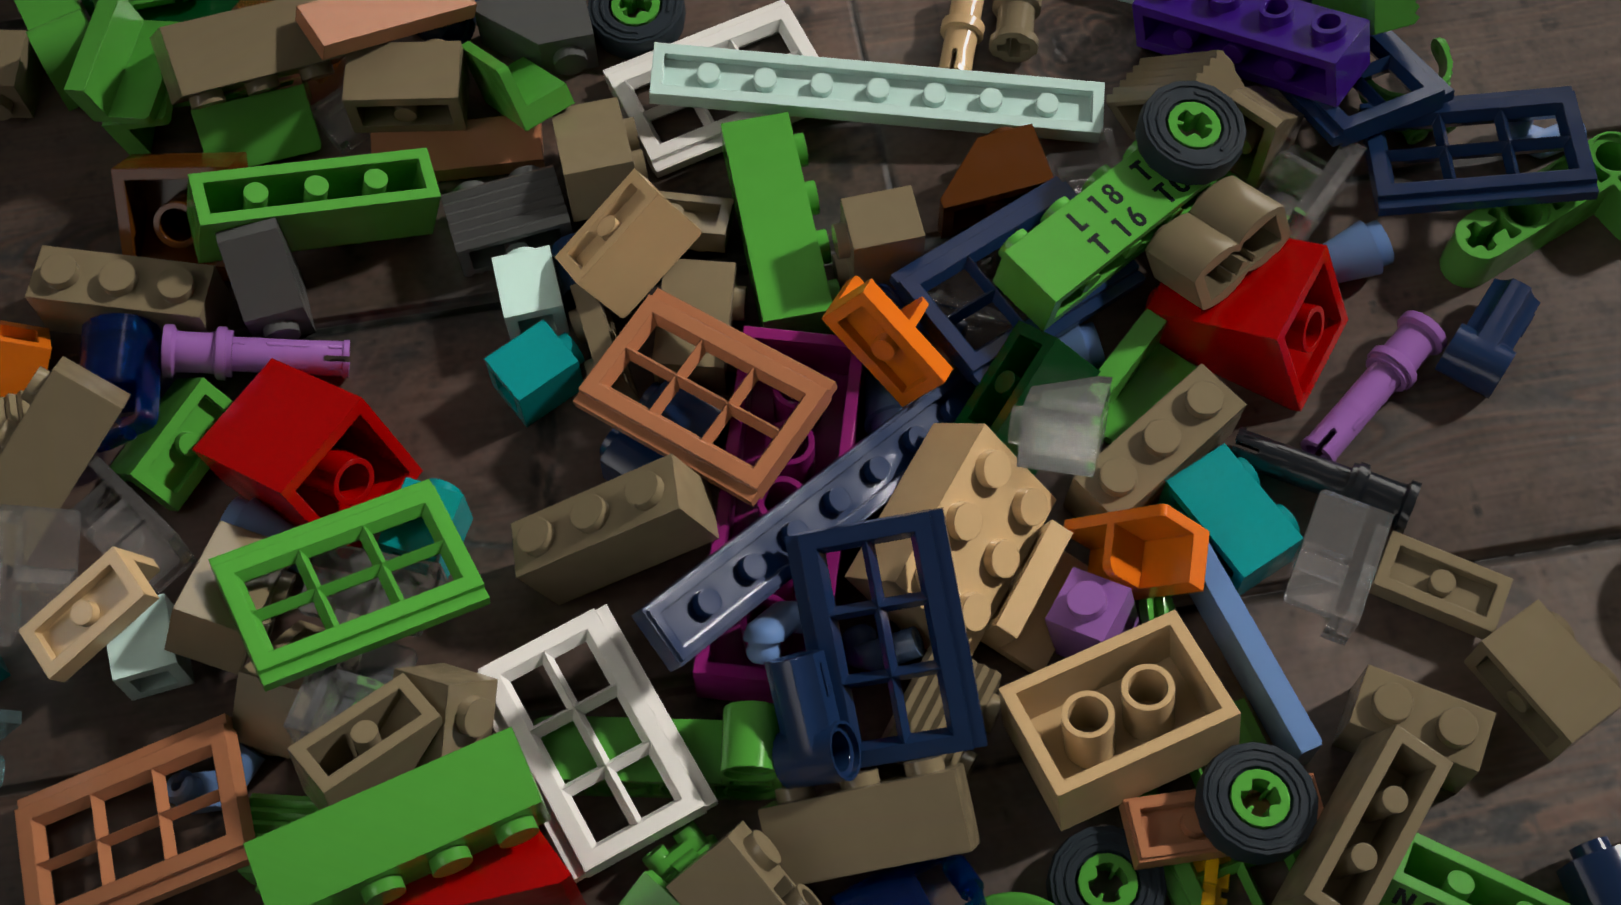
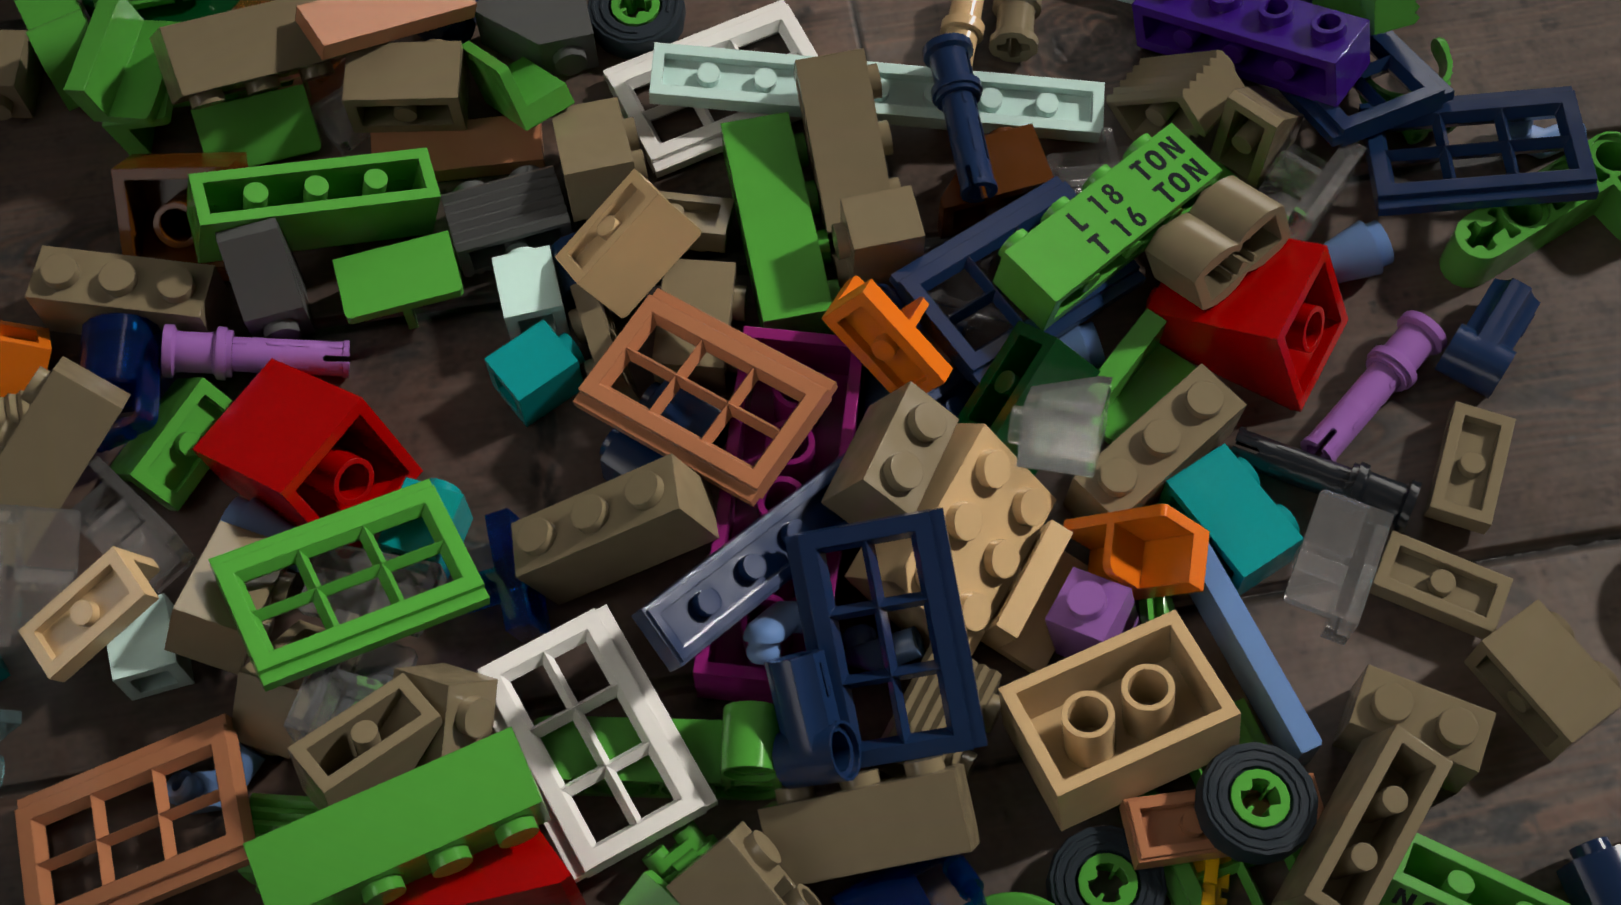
black bush [1135,81,1247,185] -> none
none -> bright green panel [332,230,464,330]
none -> clear blue tile [468,508,551,644]
none -> dark tan brick [794,48,901,240]
none -> dark tan brick [821,381,959,524]
none -> dark blue pin [922,32,998,203]
none -> dark tan plate [1424,401,1516,535]

